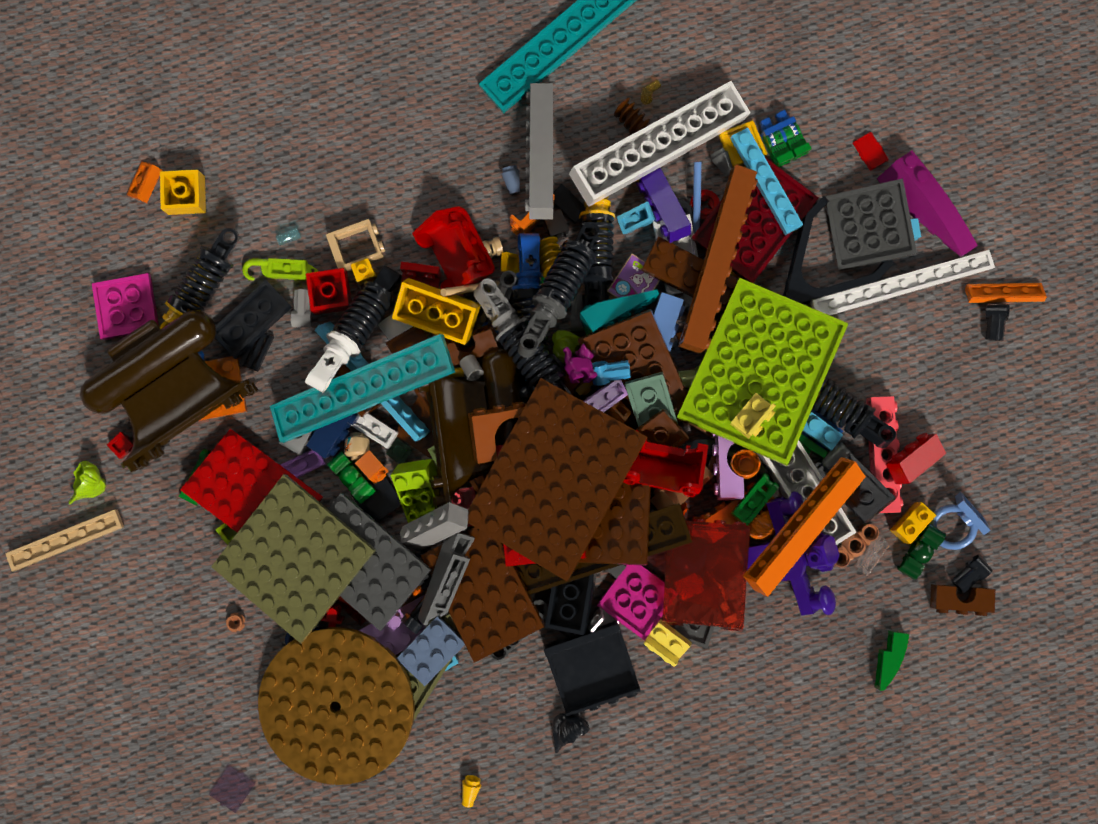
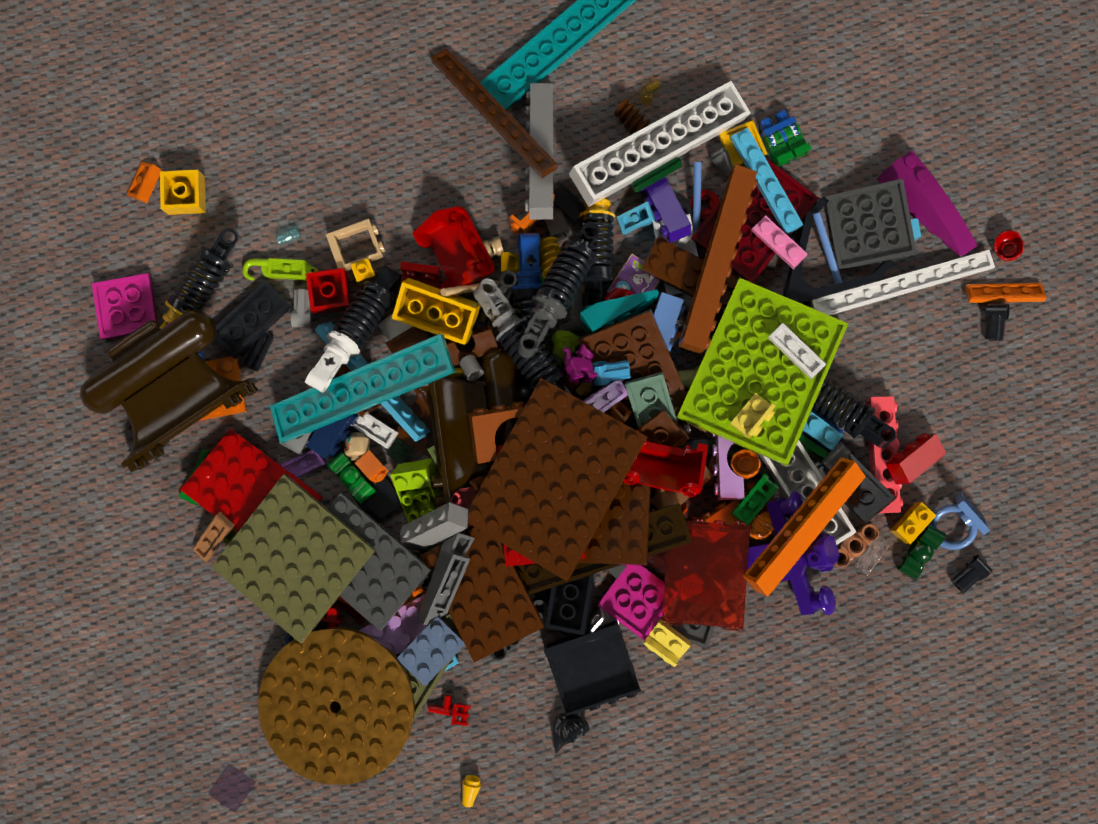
tan plate [5,509,124,571] -> none
lime hair [68,461,106,504] -> none
red plate [107,432,133,459] -> none
nougat plate [226,613,245,632] -> none
black piece [401,596,425,634] -> none
sand blue cone [501,165,520,195] -> none
red piece [853,132,889,171] -> none
green slope [875,630,909,691] -> none
reddish brown arch [930,584,996,616] -> none
none -> medium nougat tile [193,512,234,562]
none -> red arm [428,695,471,726]
none -> reddish brown plate [431,48,558,178]
none -> red arm [604,287,633,301]
none -> dark green axle [631,157,682,193]
none -> bright pink plate [752,215,807,269]
none -> white plate [768,323,826,379]
none -> medium blue bar [812,212,843,285]
none -> red hair [994,230,1024,262]

